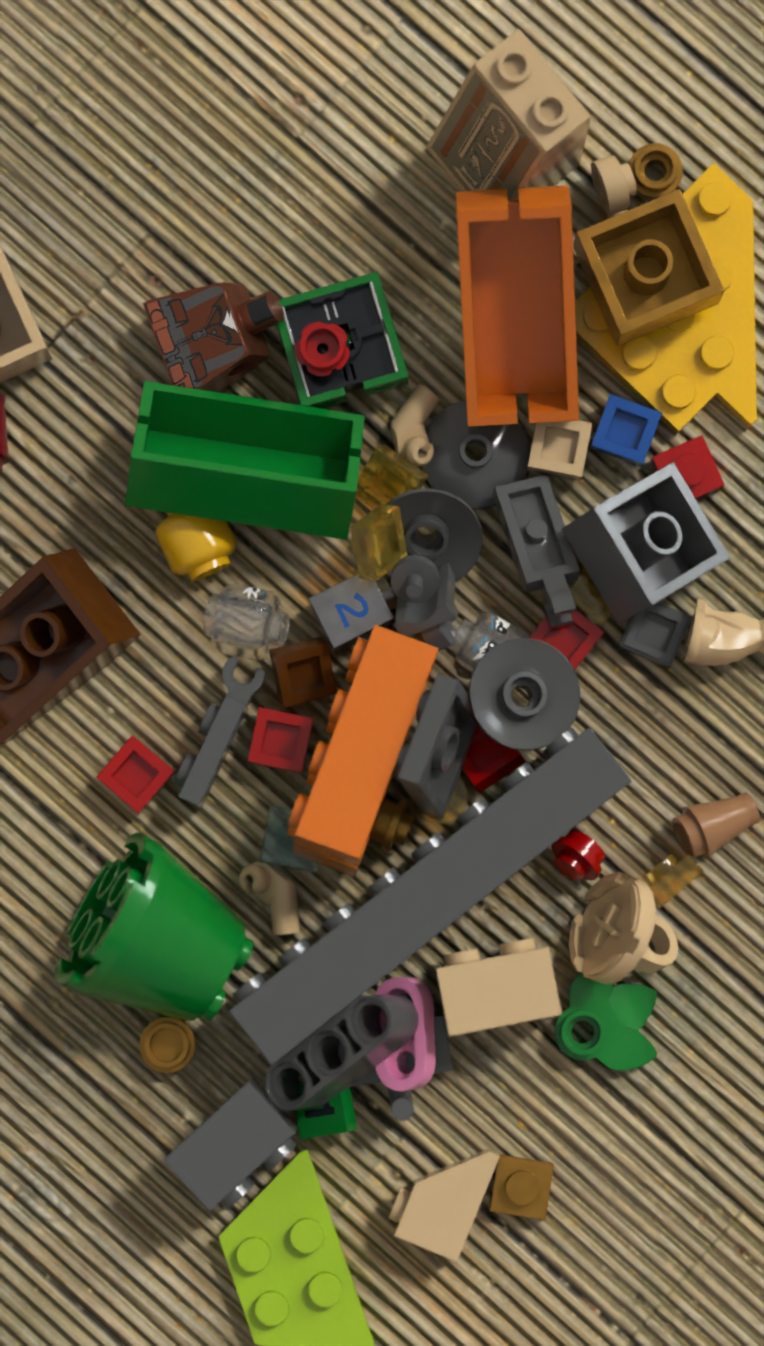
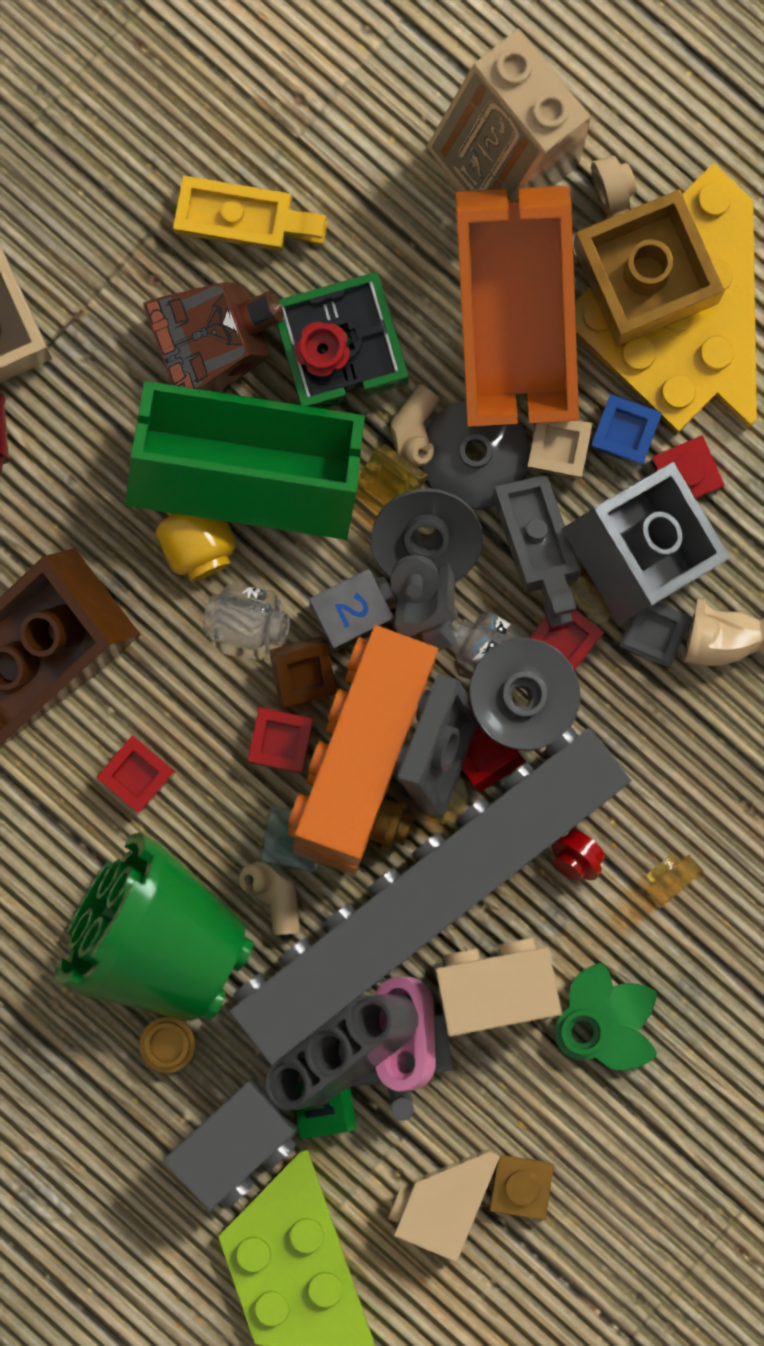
dark grey plate [174,656,265,809] -> none
clear yellow plate [350,504,408,580] -> none
tan tile [569,872,679,985] -> none
pearl gold plate [629,143,683,199] -> none
medium nougat cone [672,792,760,859] -> none
none -> yellow plate [173,175,328,252]

